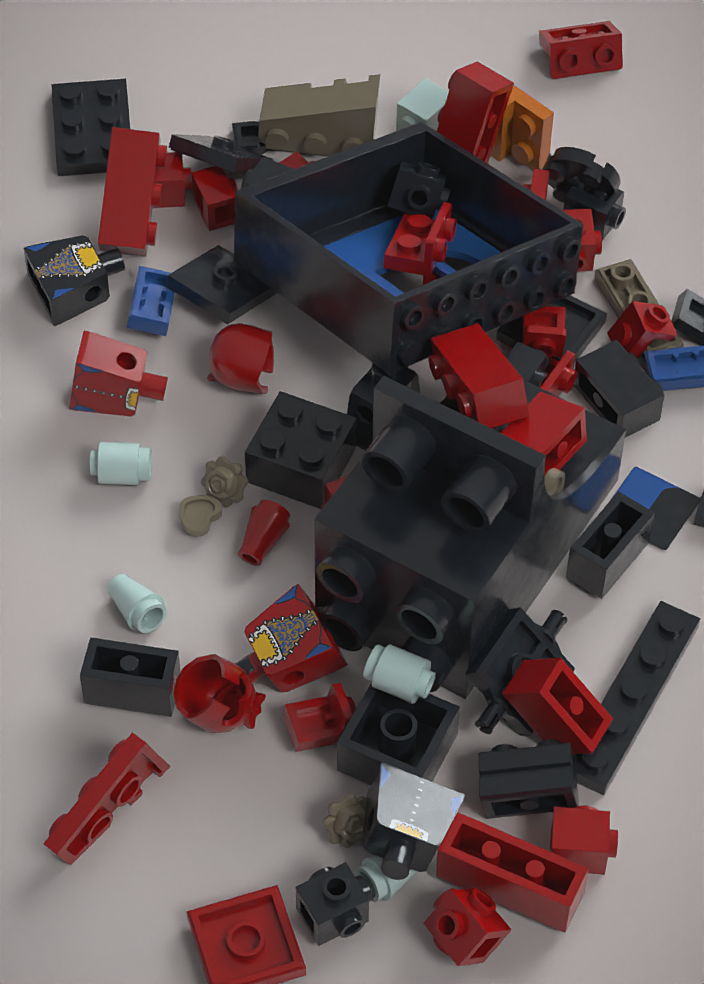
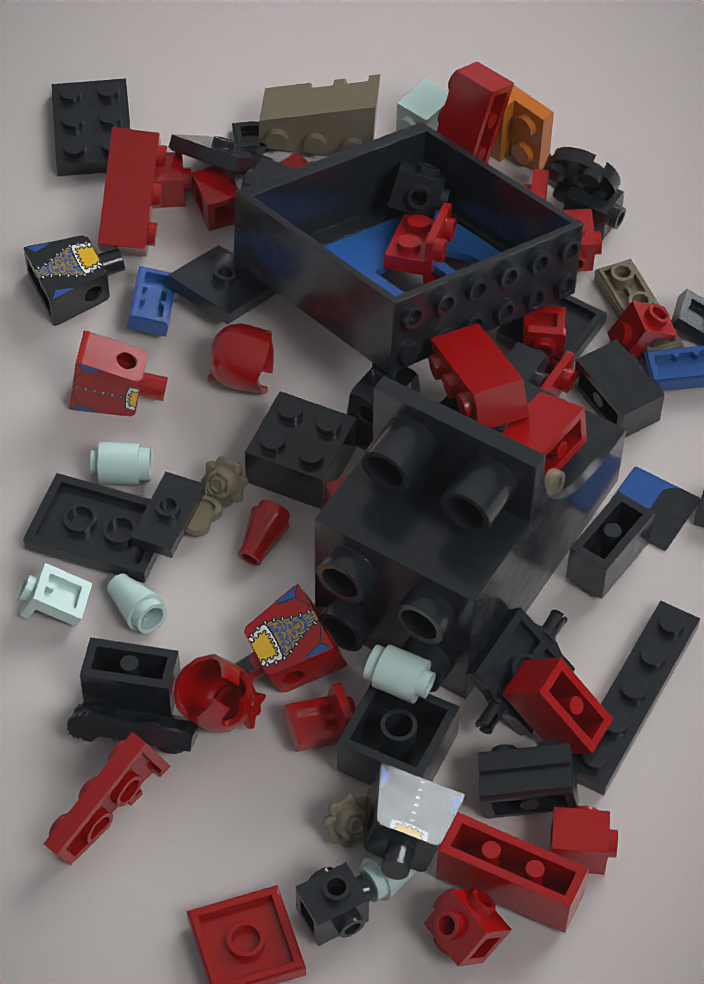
red bracket [539,21,623,79] -> none
none -> light aqua bracket [18,563,92,626]
none -> black plate [23,473,159,583]
none -> black hinge [66,701,199,754]
none -> black plate [131,471,206,558]

